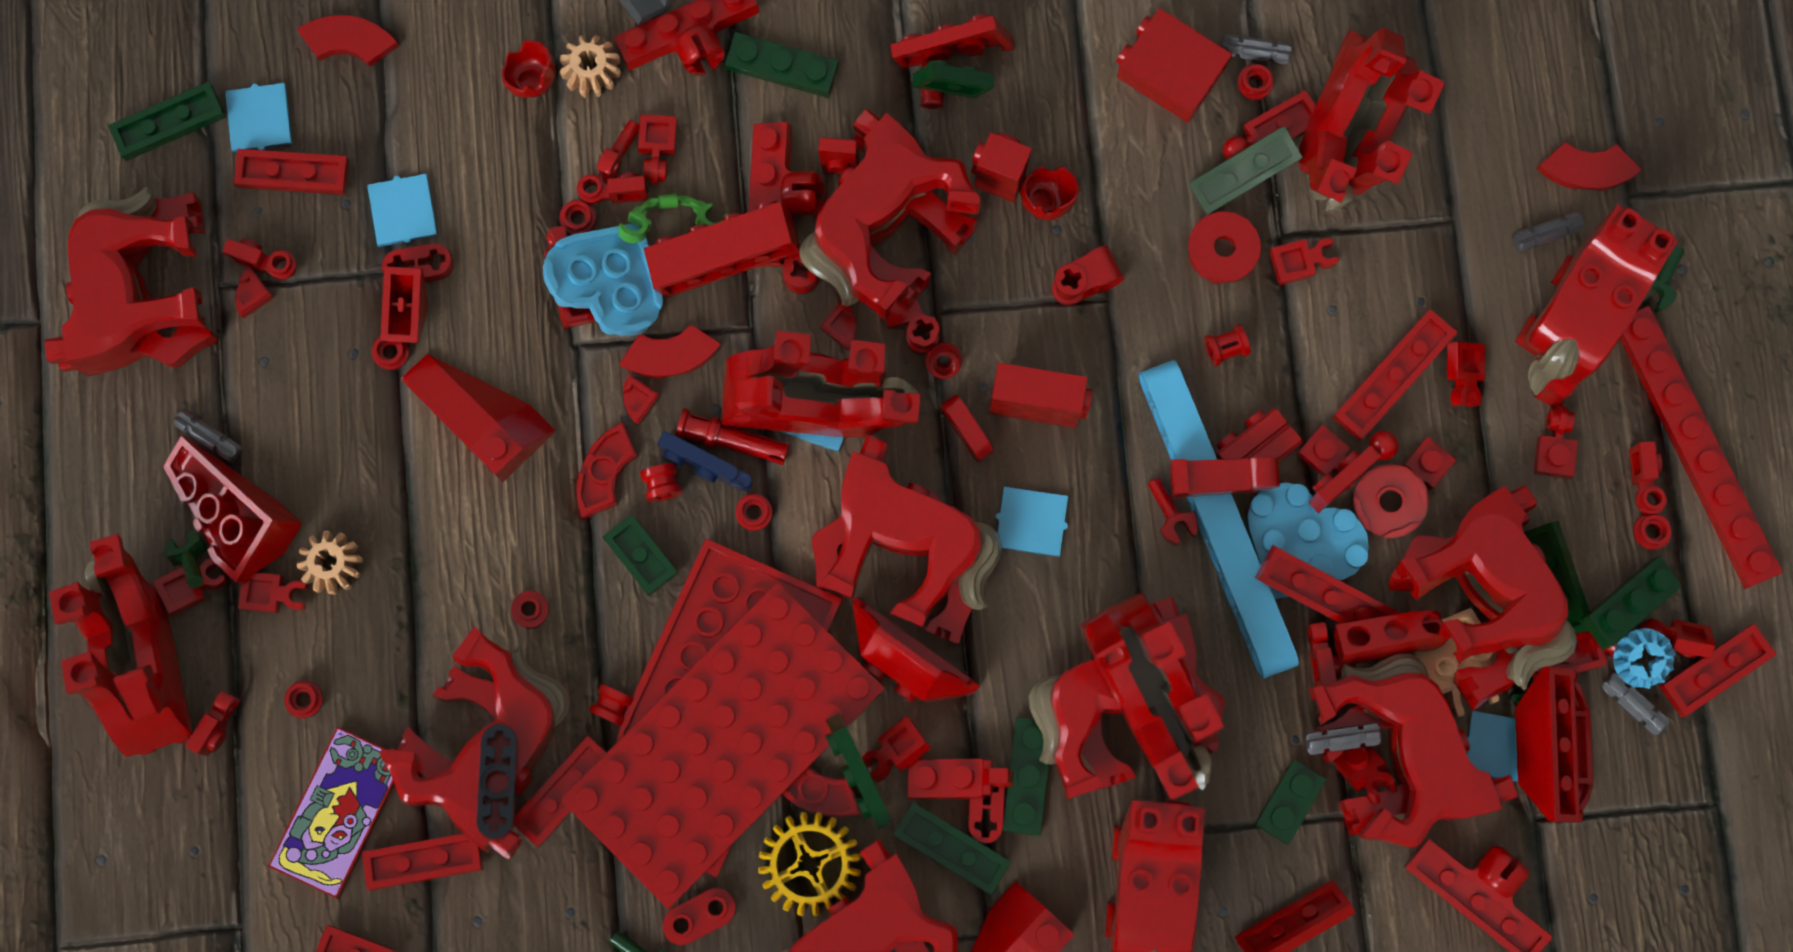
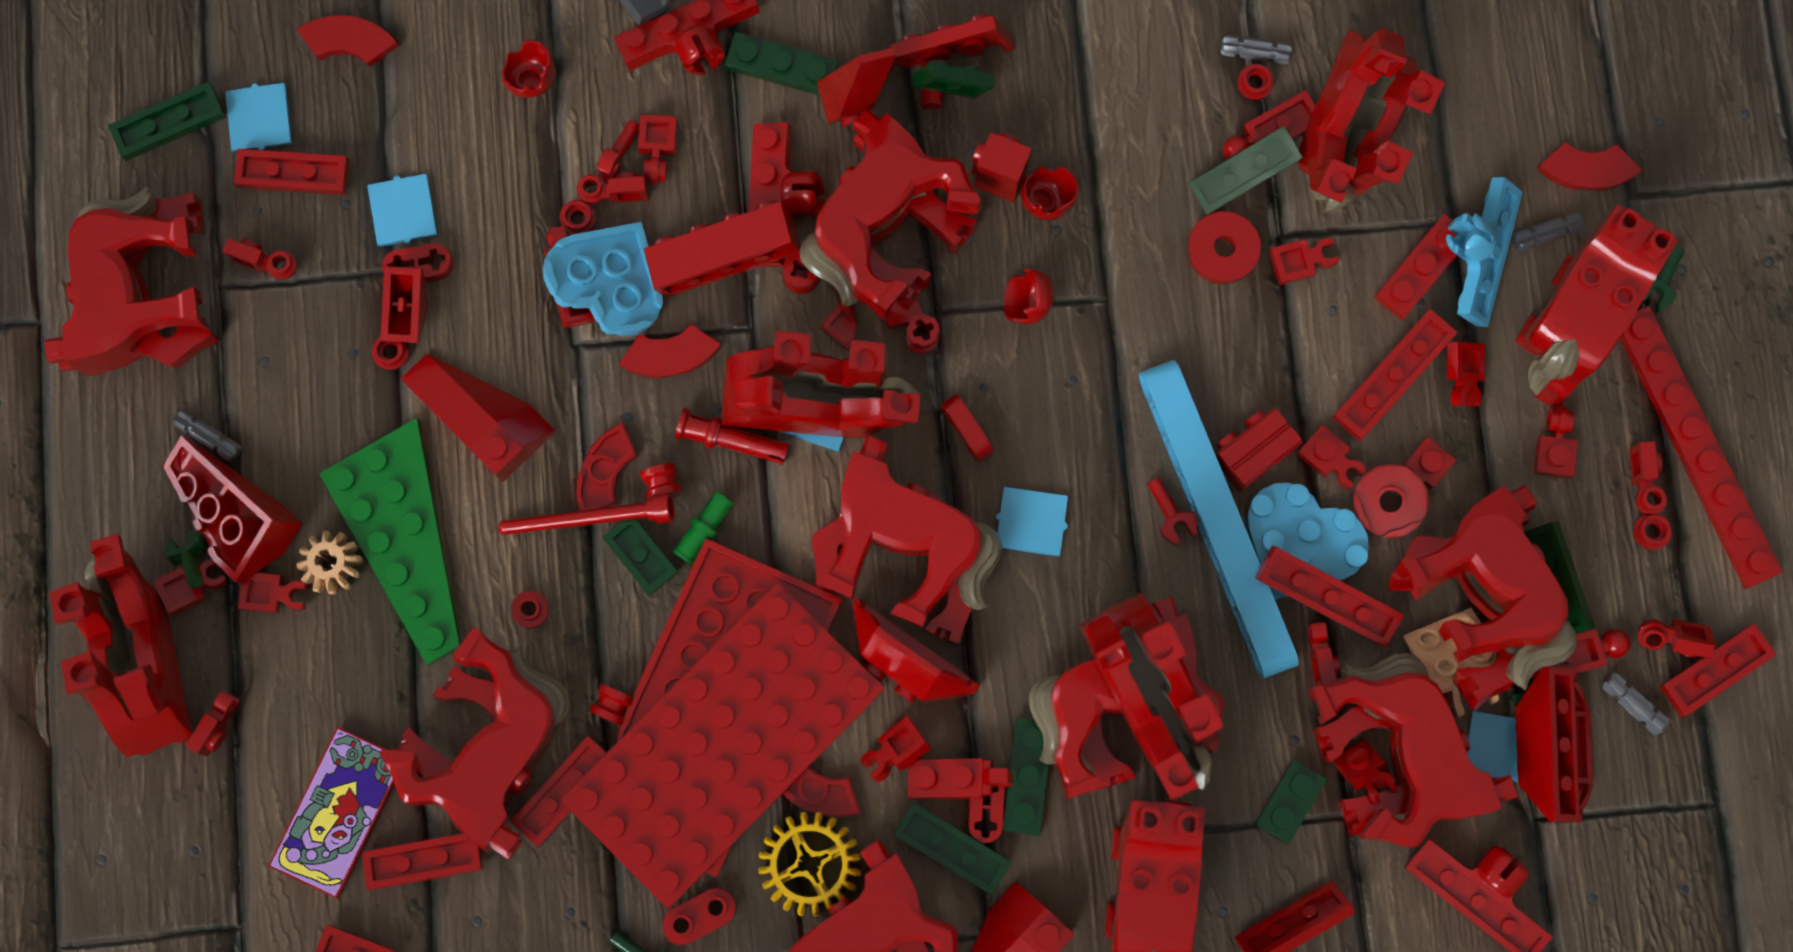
red tile [235,267,274,319] -> none
red plate [284,680,323,719] -> none
black beam [477,724,518,841] -> none
light nougat gear [559,35,621,98] -> none
bright green piece [618,193,728,244] -> none
red tile [623,374,660,426] -> none
dark blue hinge [657,431,752,491] -> none
red plate [735,494,773,531] -> none
red plate [818,137,860,175] -> none
dark green plate [825,713,892,829] -> none
red plate [925,343,962,379] -> none
red brick [989,362,1093,428] -> none
red piece [1051,245,1125,306] -> none
red brick [1116,8,1232,123] -> none
red leg [1169,457,1280,498] -> none
red bush [1204,324,1251,367] -> none
flat silver axle [1305,722,1382,755] -> none
red plate [1308,430,1399,514] -> none
red leg [1333,610,1448,670] -> none
dark green plate [1581,556,1682,650] -> none
medium azure gear [1613,628,1676,689] -> none
none -> green wing [319,418,461,666]
none -> red piece [498,492,675,535]
none -> green pin [672,491,735,565]
none -> red wedge [817,47,896,127]
none -> red hair [1003,268,1055,325]
none -> red plate [1374,214,1457,320]
none -> medium azure plate [1446,177,1523,327]

